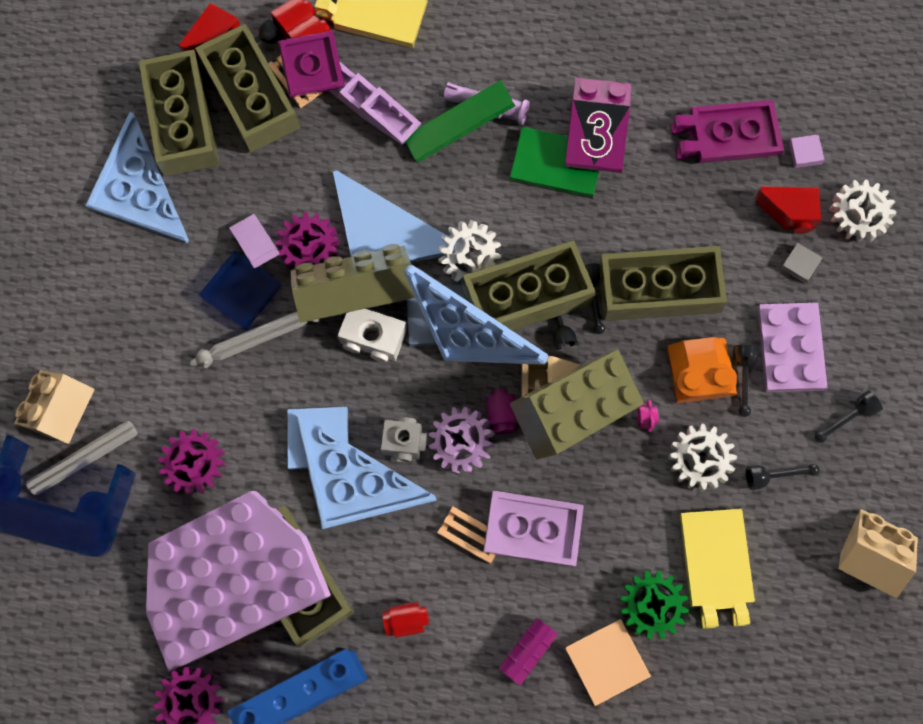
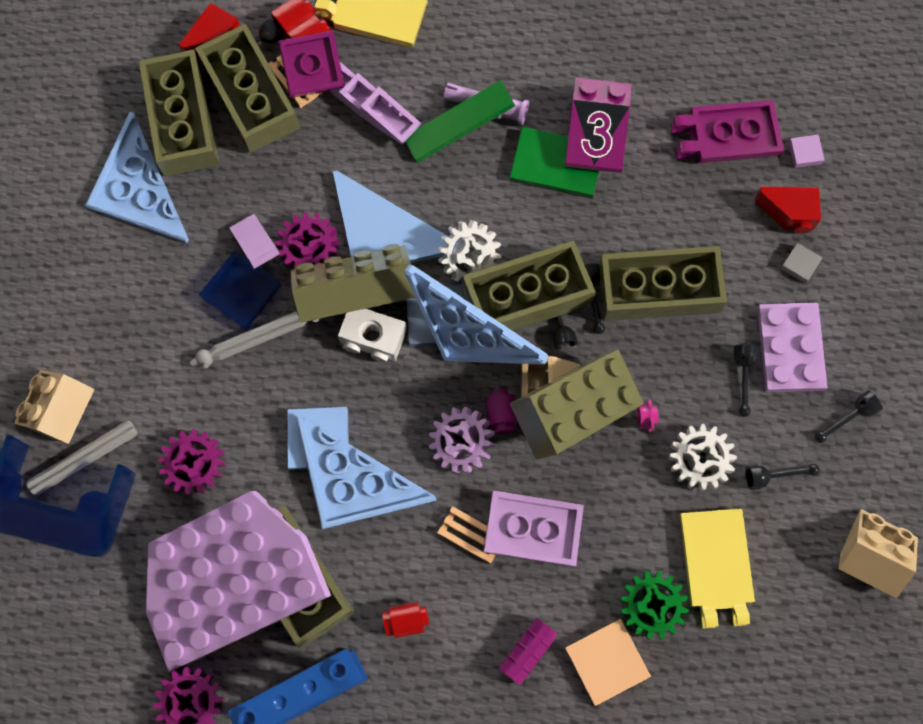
light grey brick [381,417,427,463] -> none
orange slope [667,337,737,403] -> none
white gear [829,180,896,243] -> none

